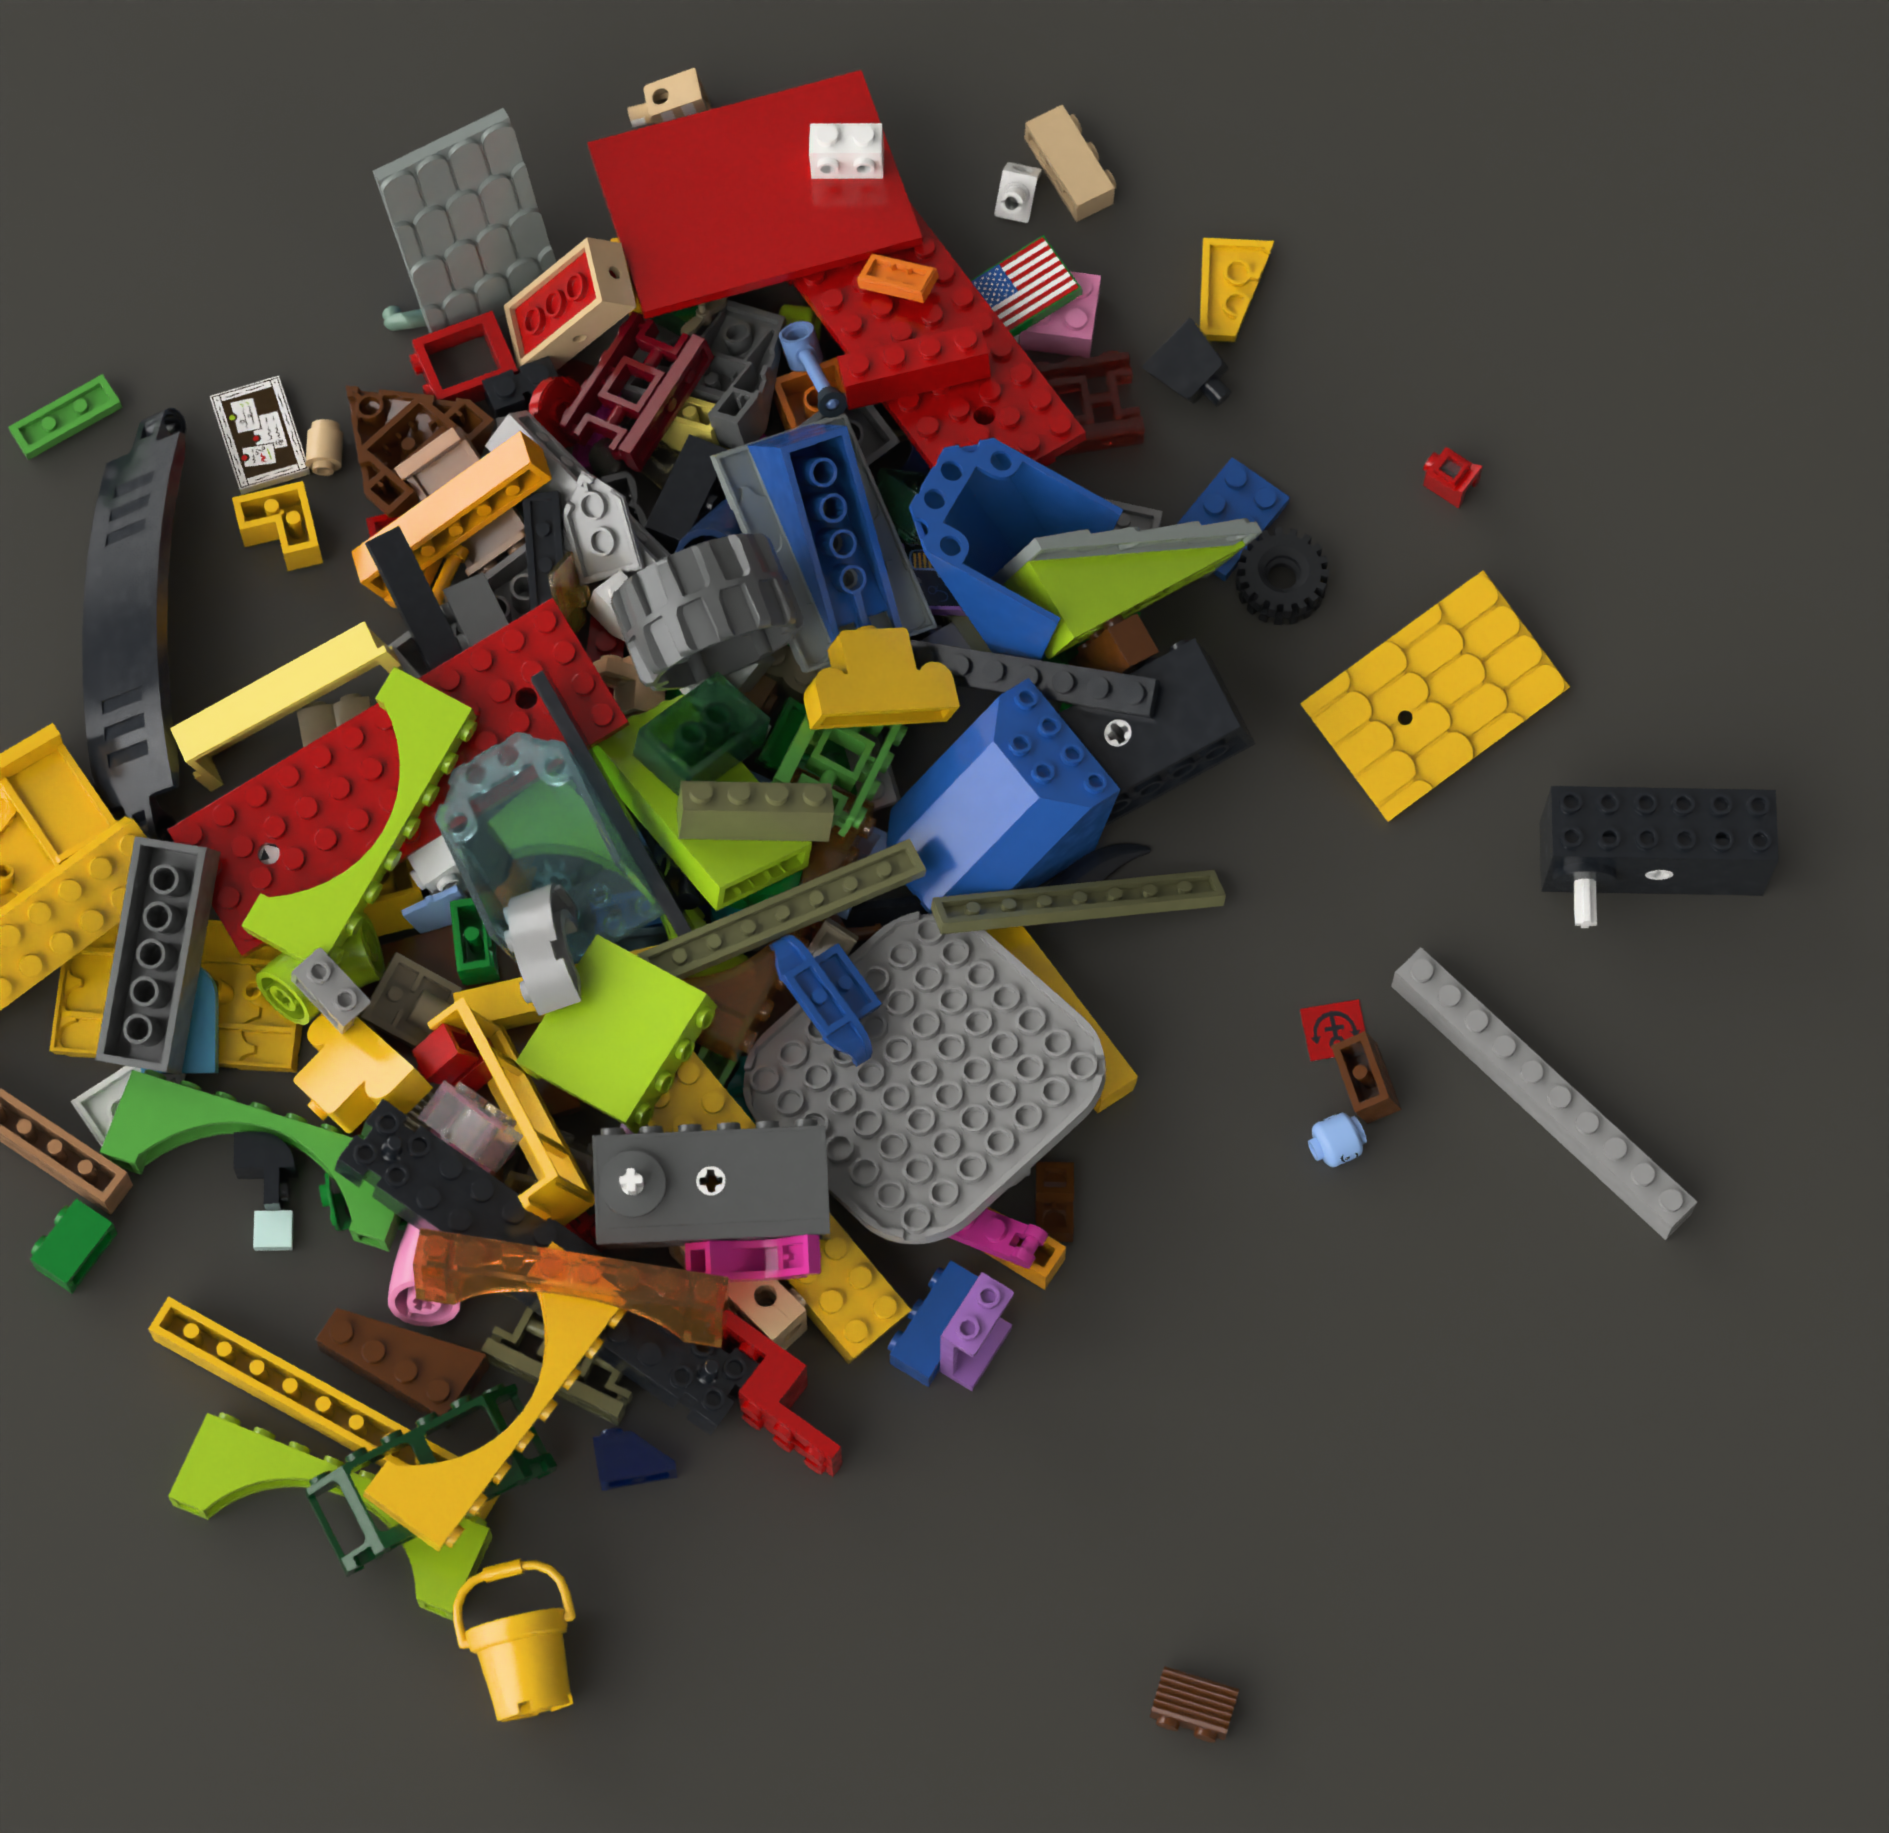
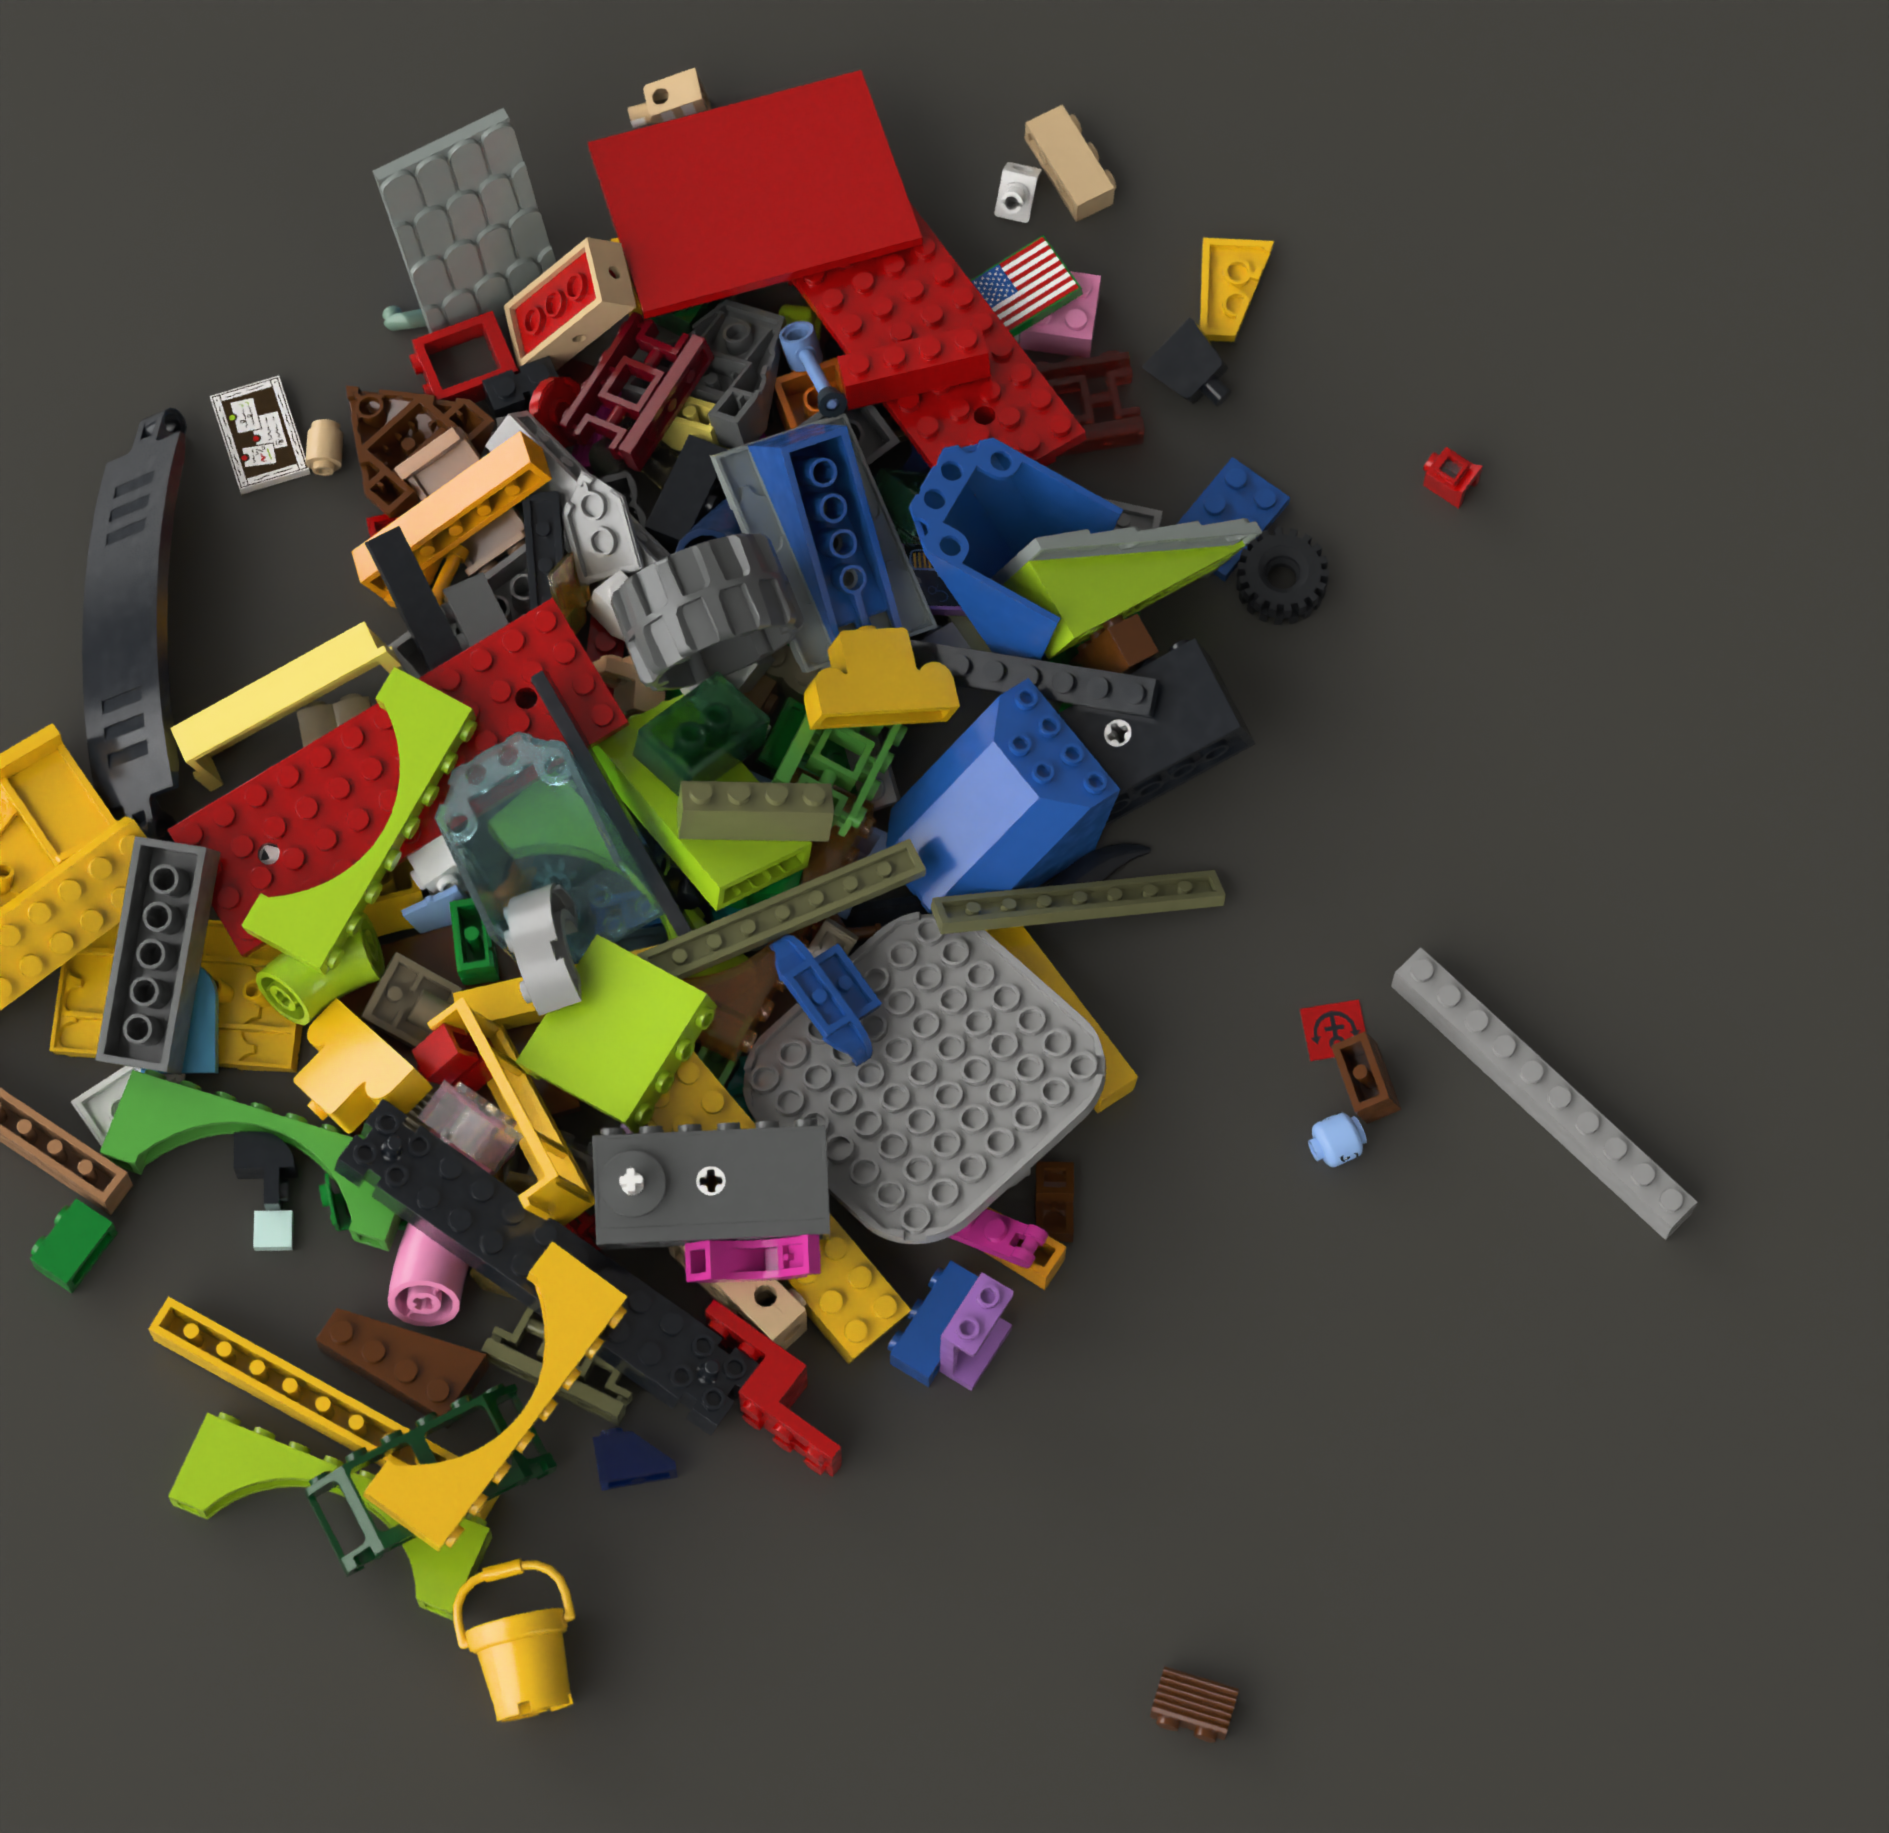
bright green plate [9,374,122,460] -> none
yellow brick [232,481,323,571] -> none
light grey bracket [291,948,370,1035] -> none
clear orange arch [413,1228,729,1348] -> none
dark tan piece [680,297,728,336] -> none
white brick [809,123,884,179] -> none
orange plate [857,253,939,303] -> none
yellow piece [1300,570,1571,822] -> none
black piece [1539,786,1779,928] -> none

